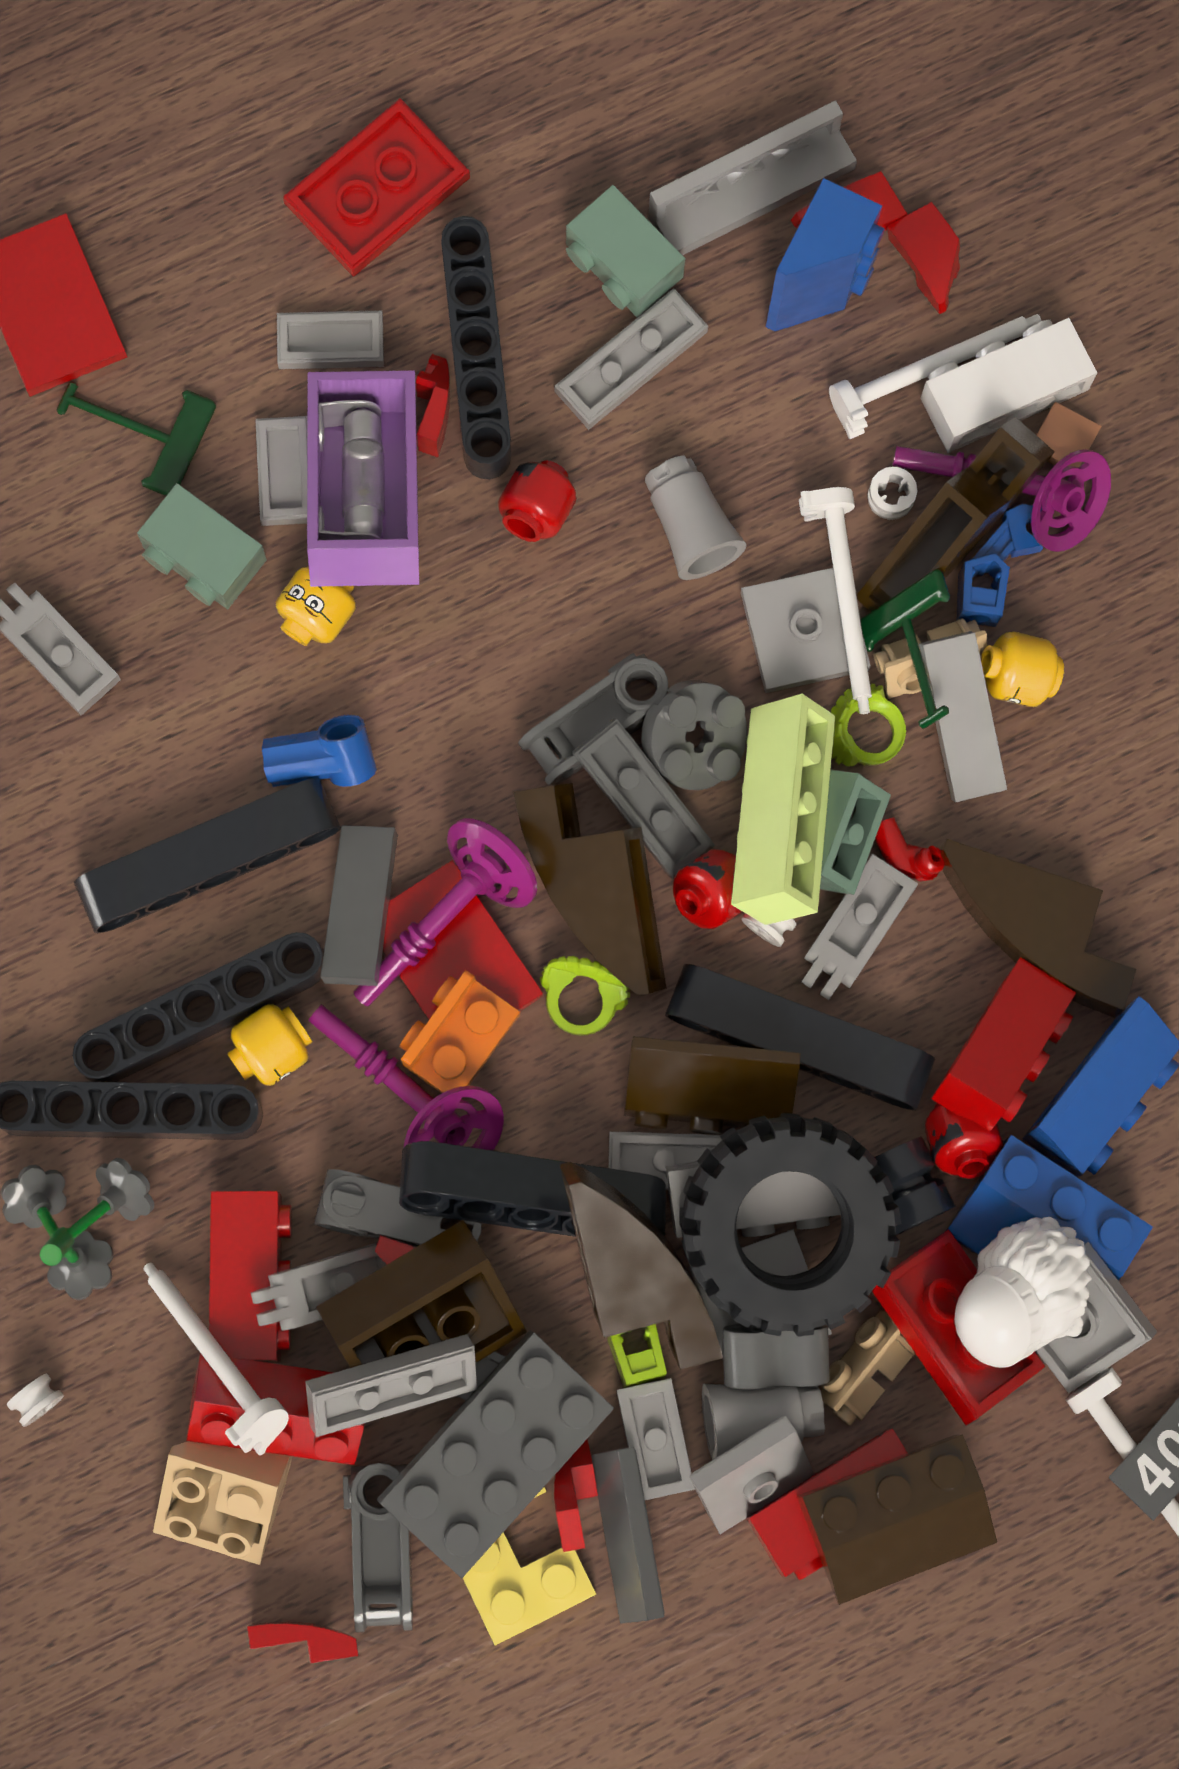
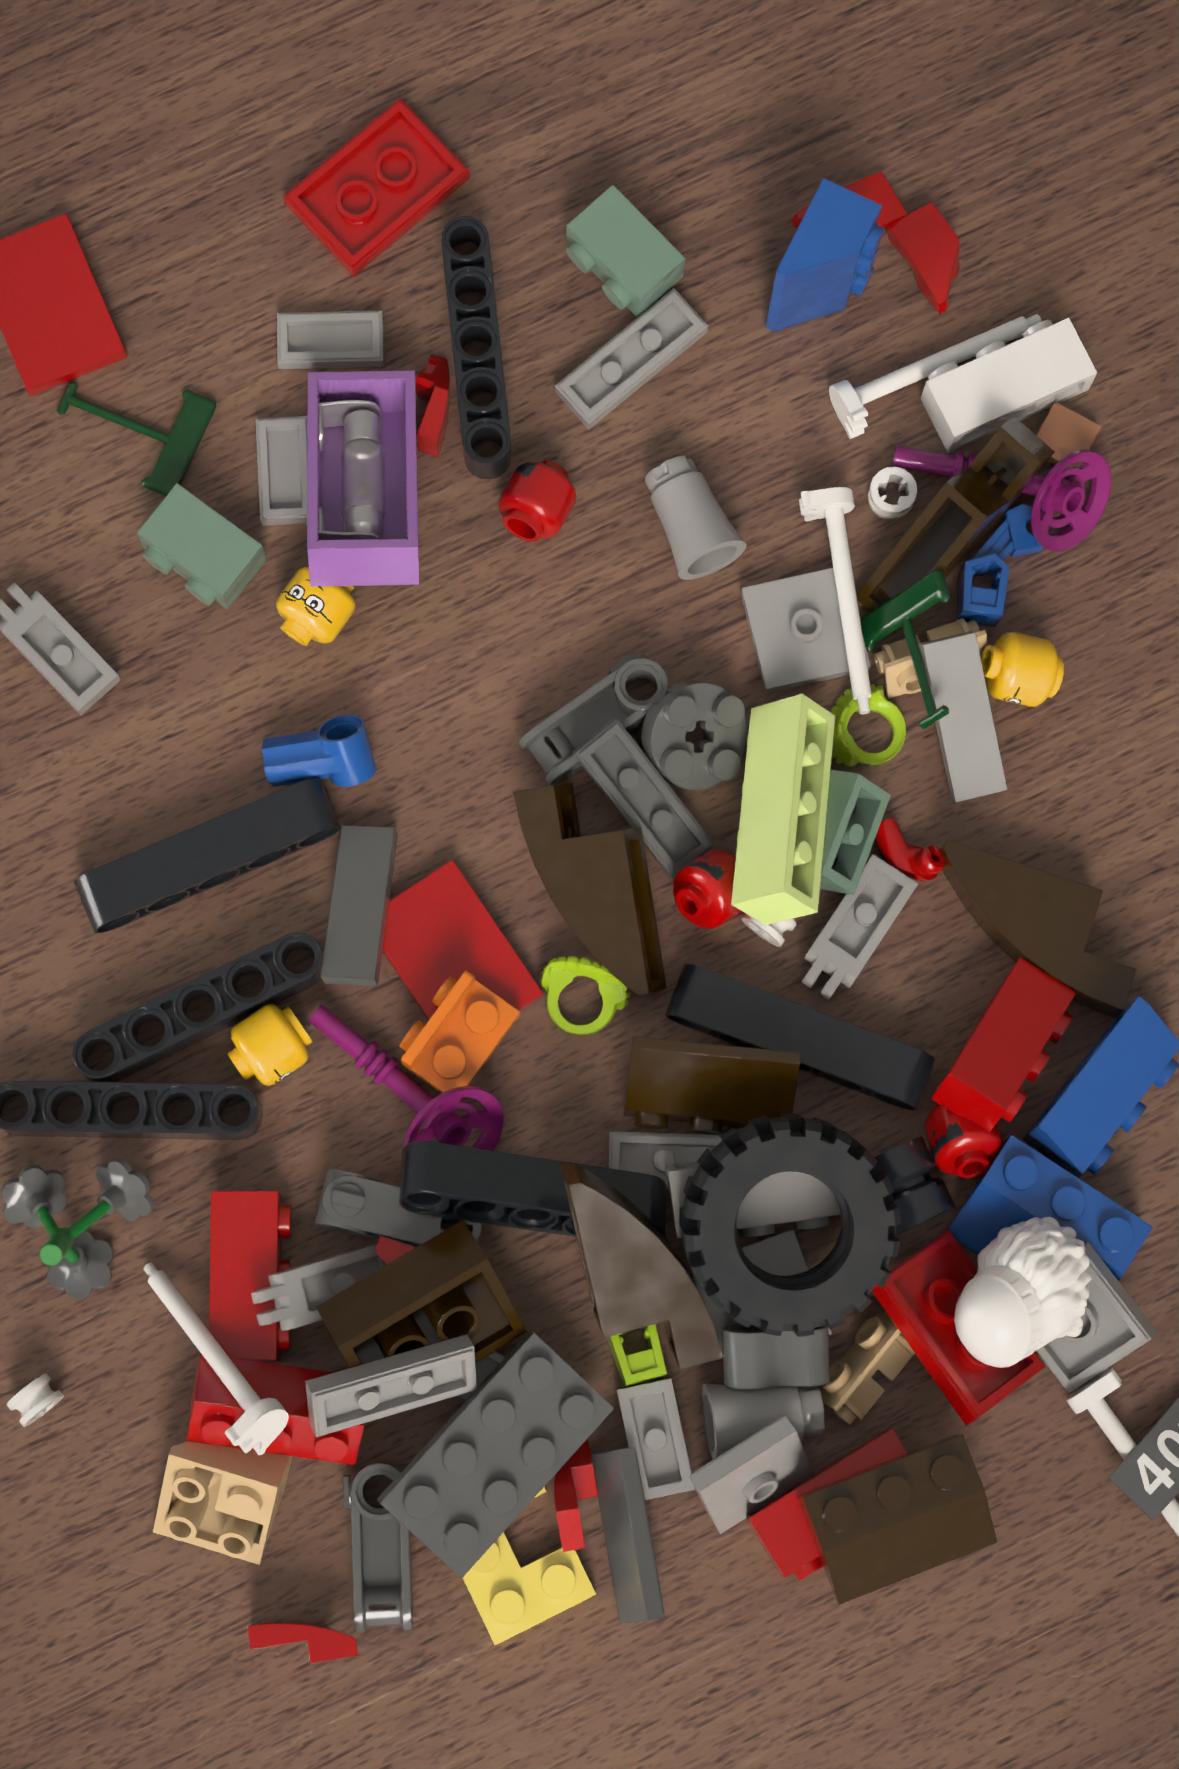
magenta dish [353,818,537,1006] -> none
light grey fence [648,100,857,255] -> none

